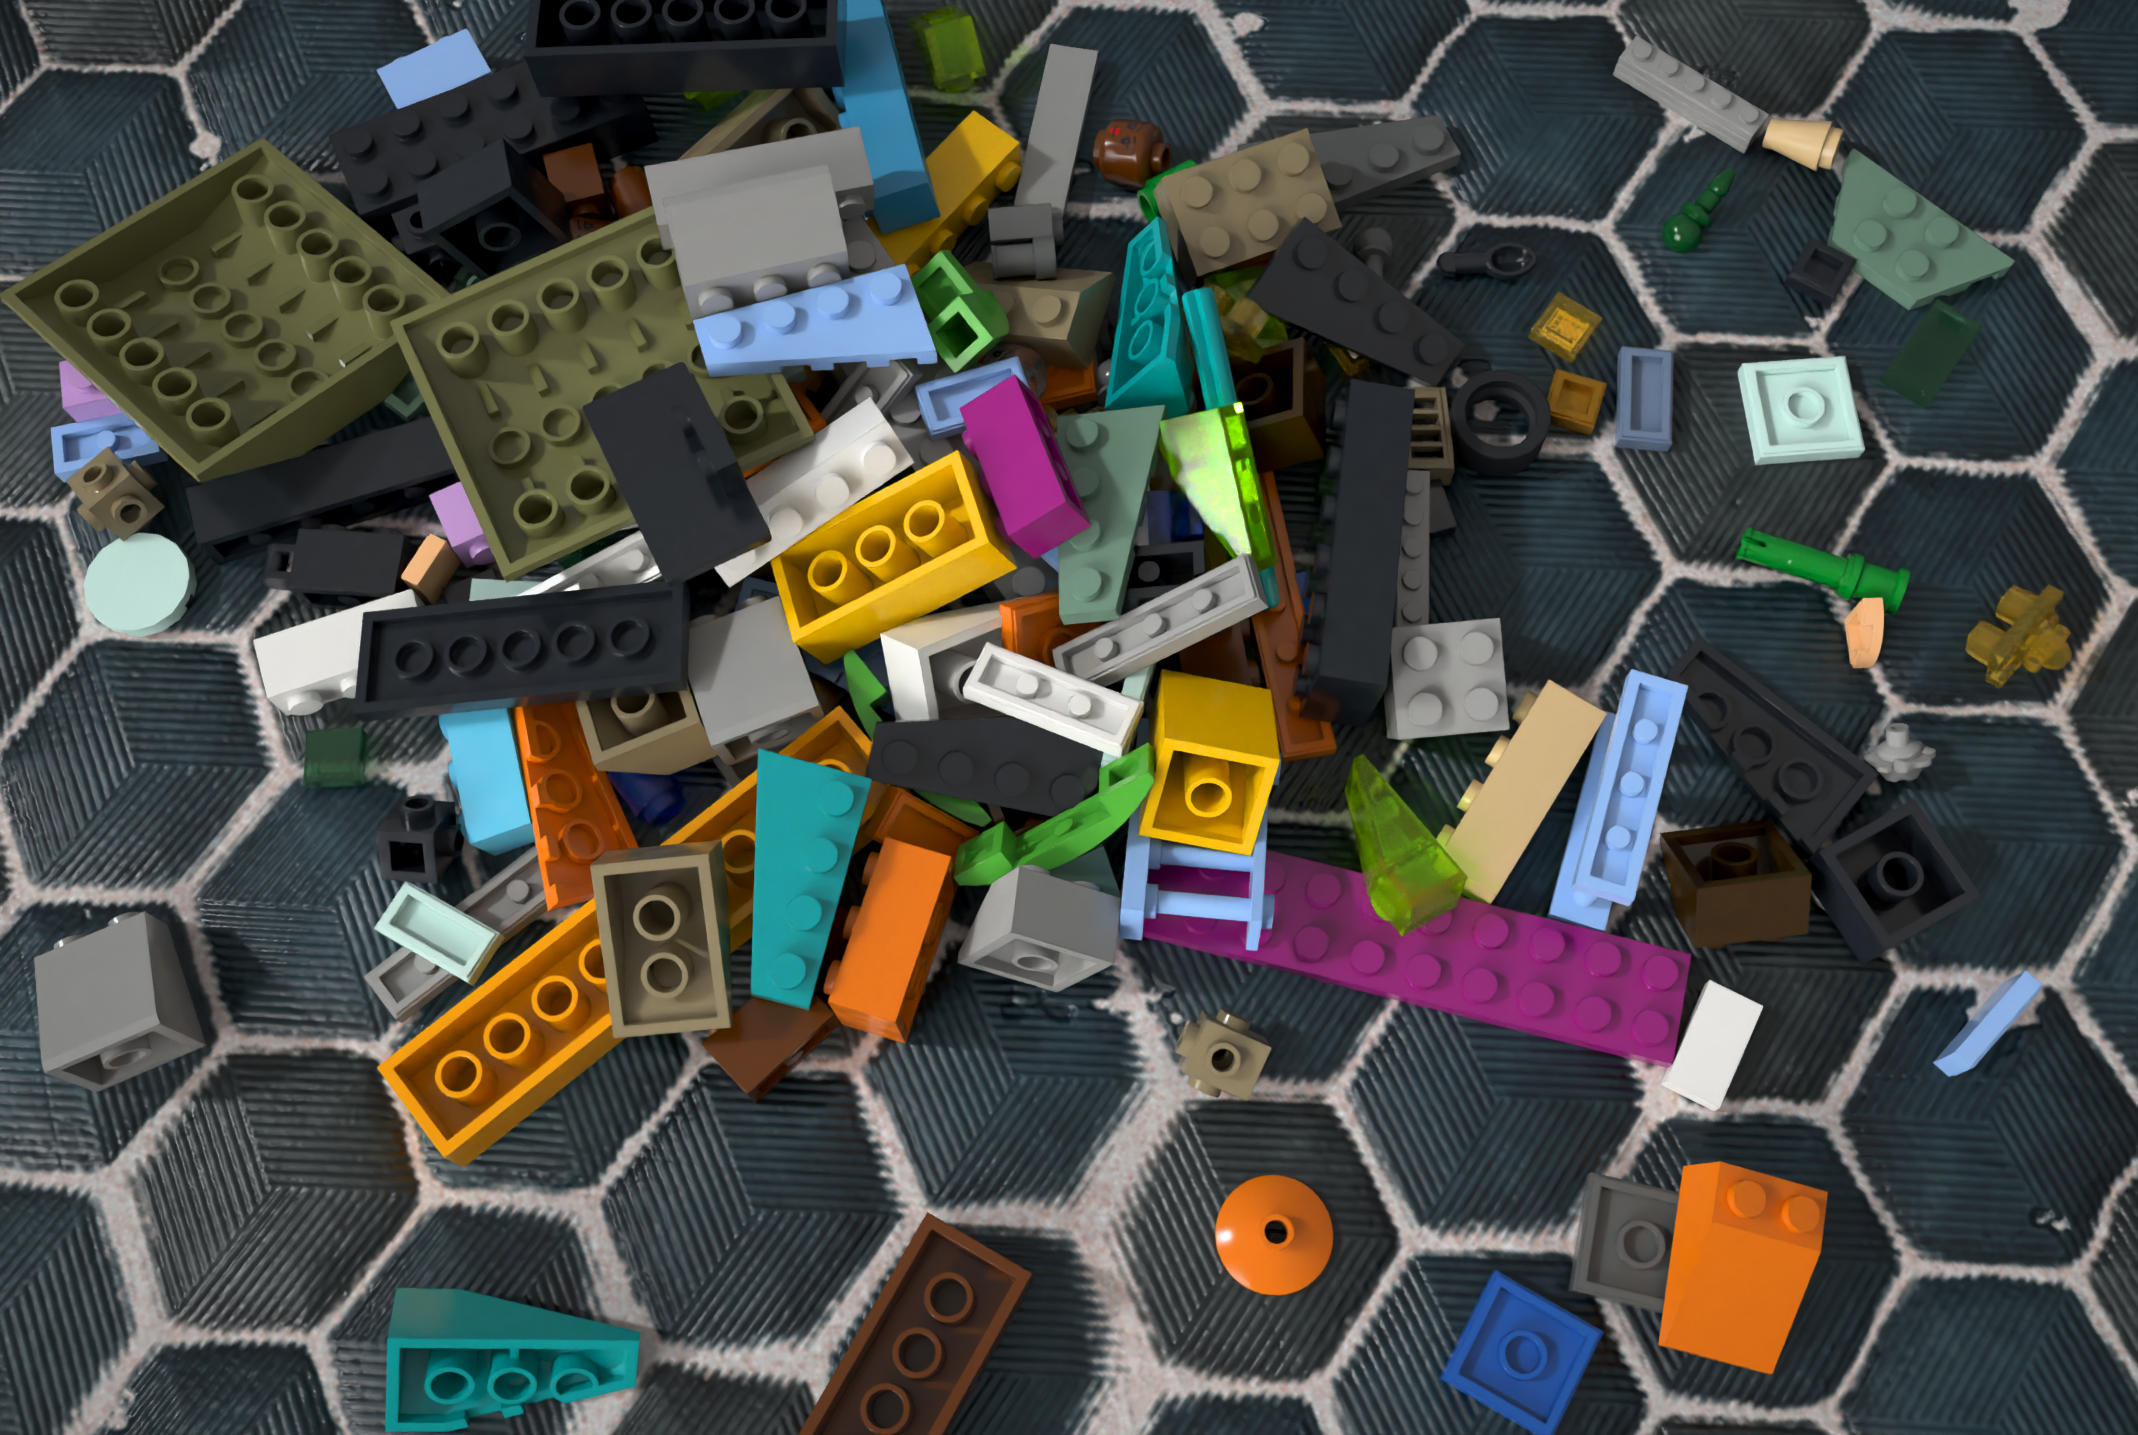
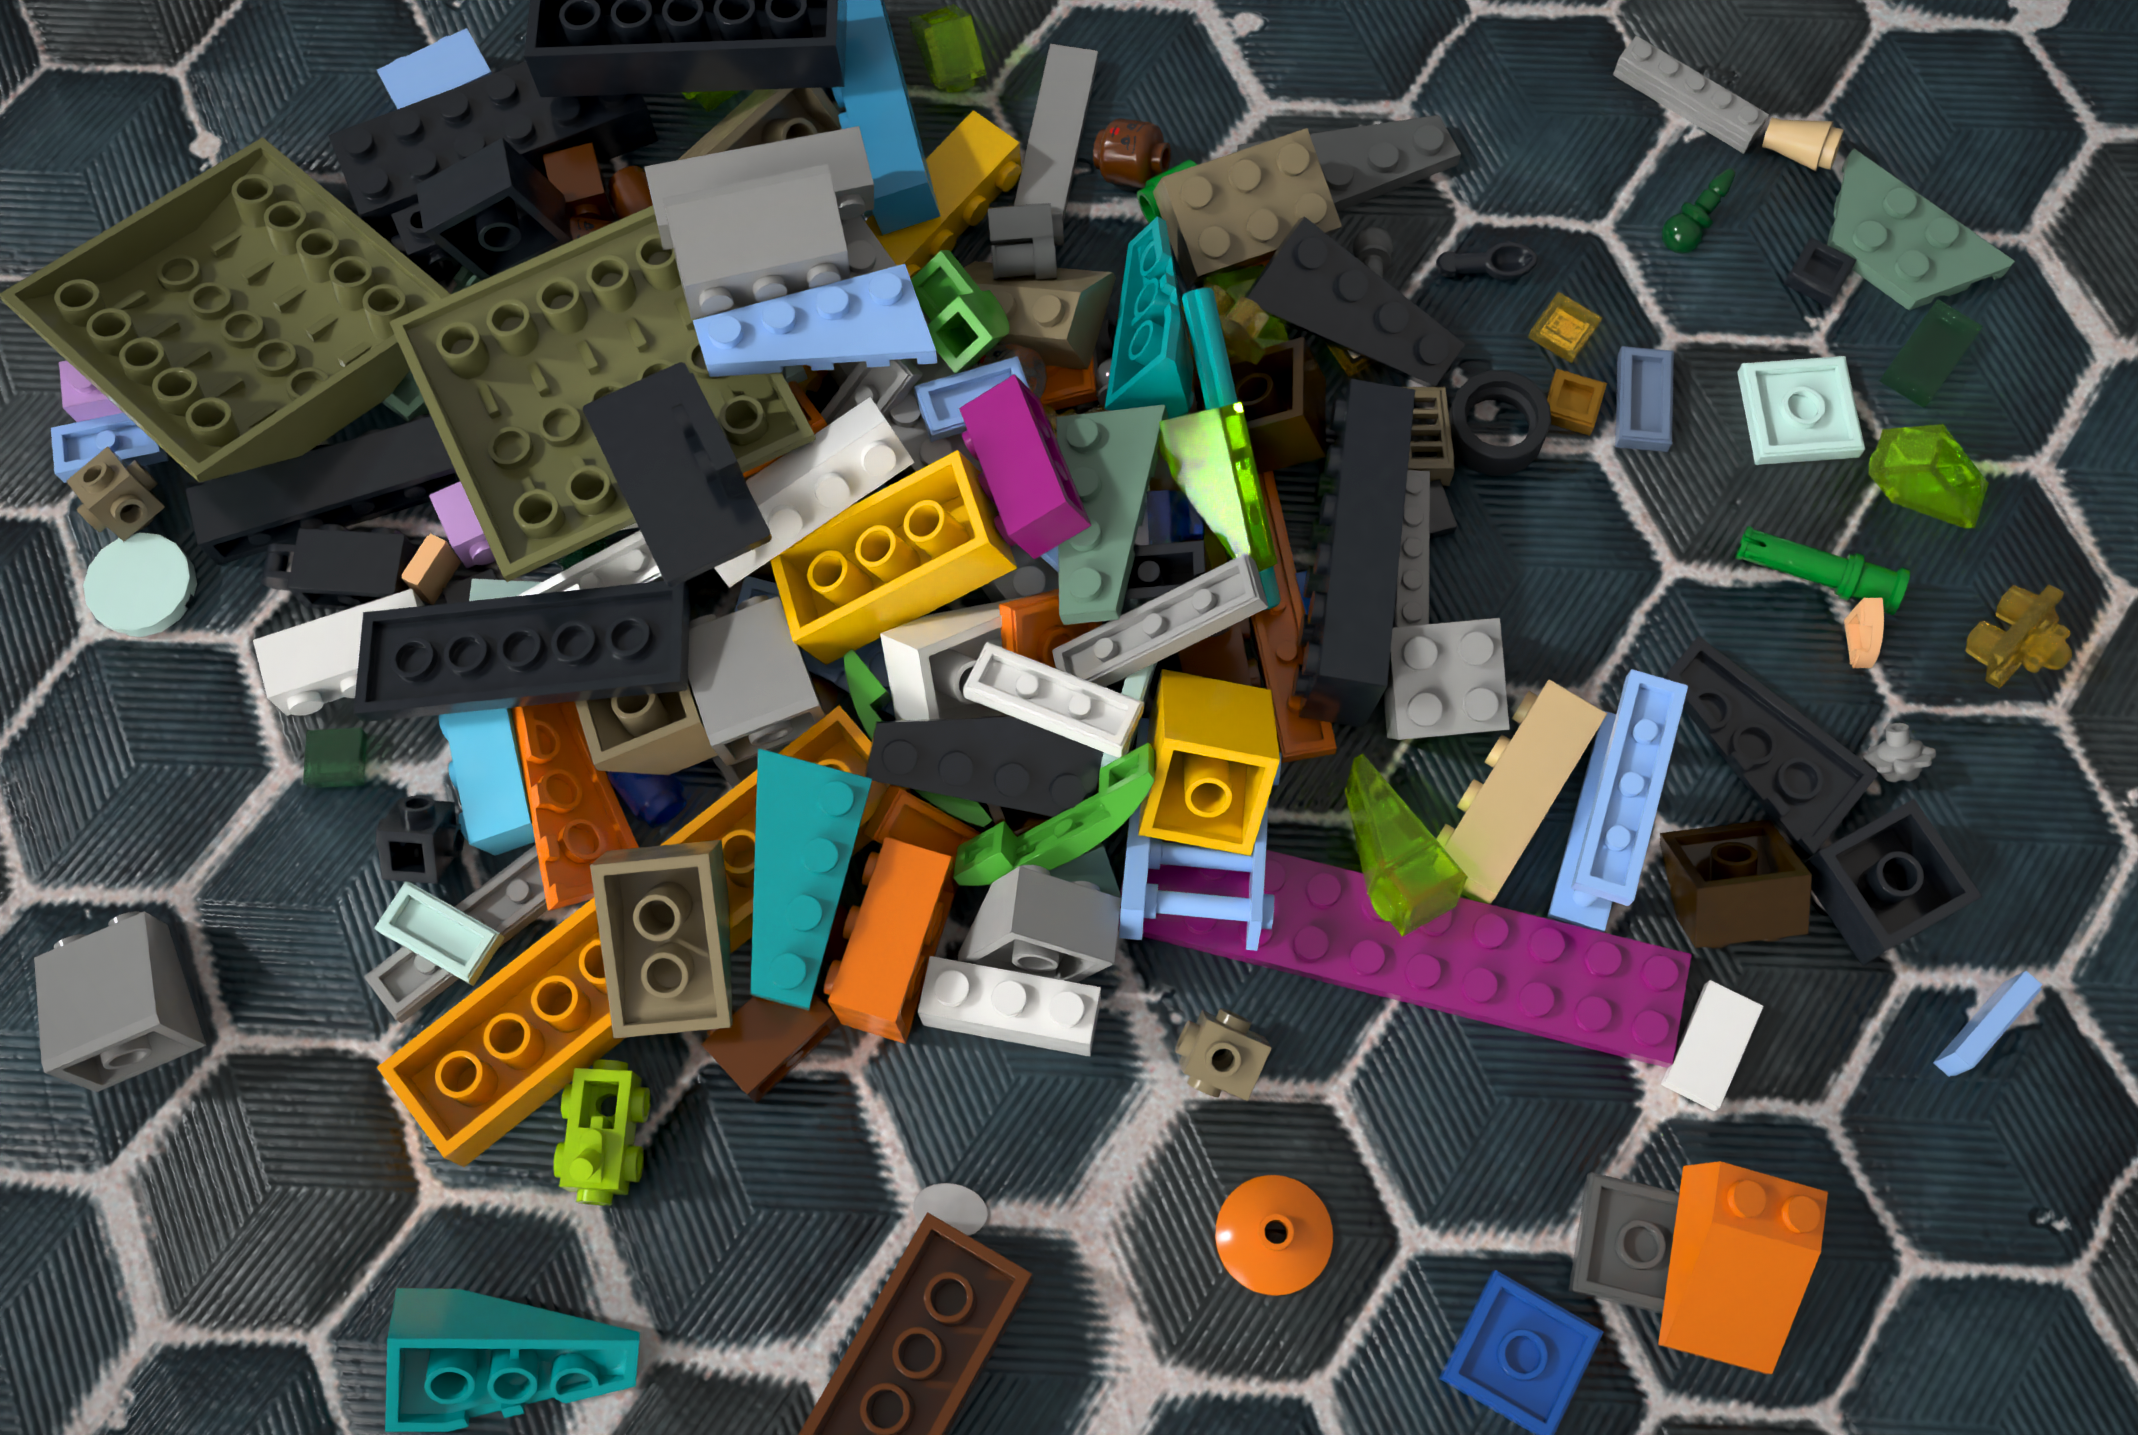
none -> lime brick [554,1060,650,1206]
none -> flat silver sticker [913,1183,988,1236]
none -> white brick [918,956,1101,1057]
none -> clear neon green slope [1868,424,1989,528]

